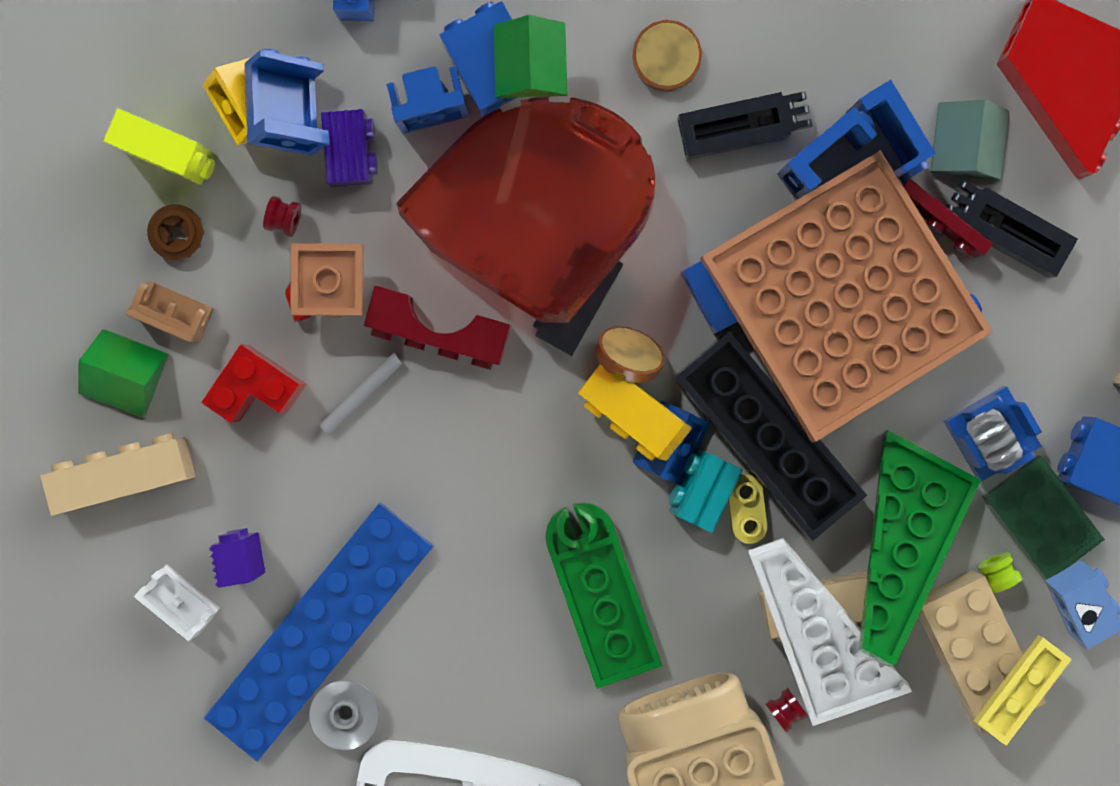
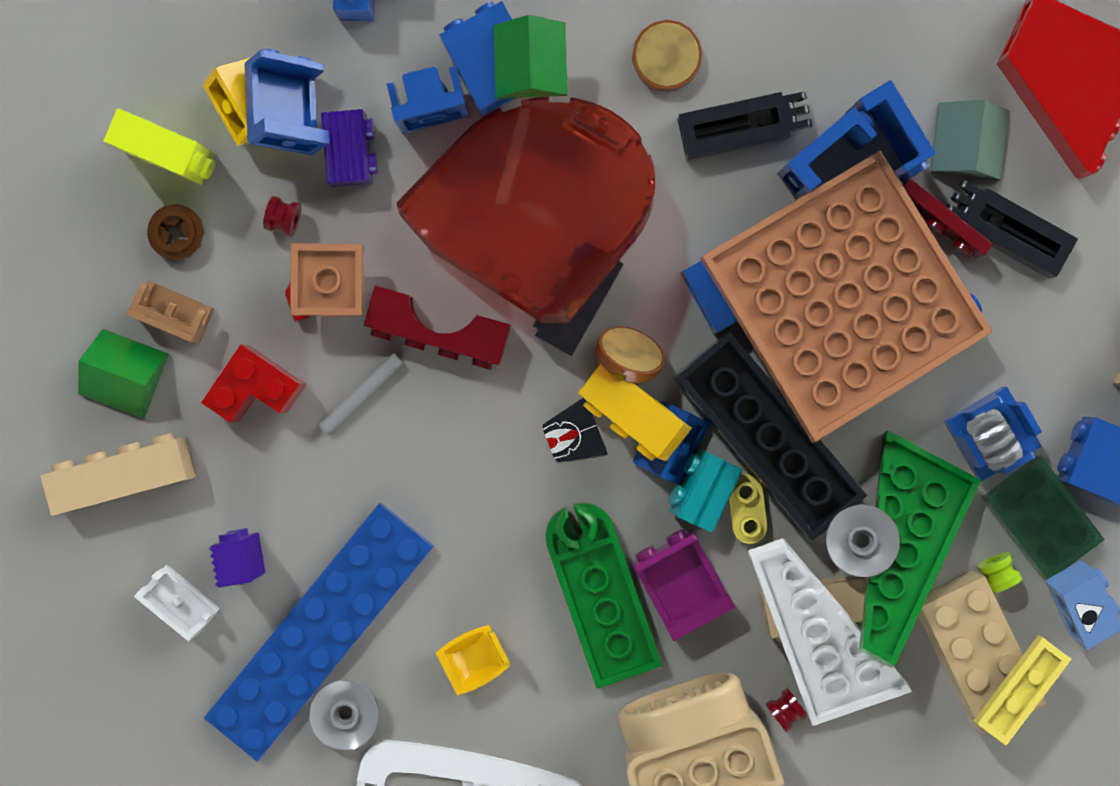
none -> yellow piece [435,624,510,696]
none -> black sticker [543,398,608,462]
none -> magenta panel [631,529,736,641]
none -> light grey dish [826,505,900,577]

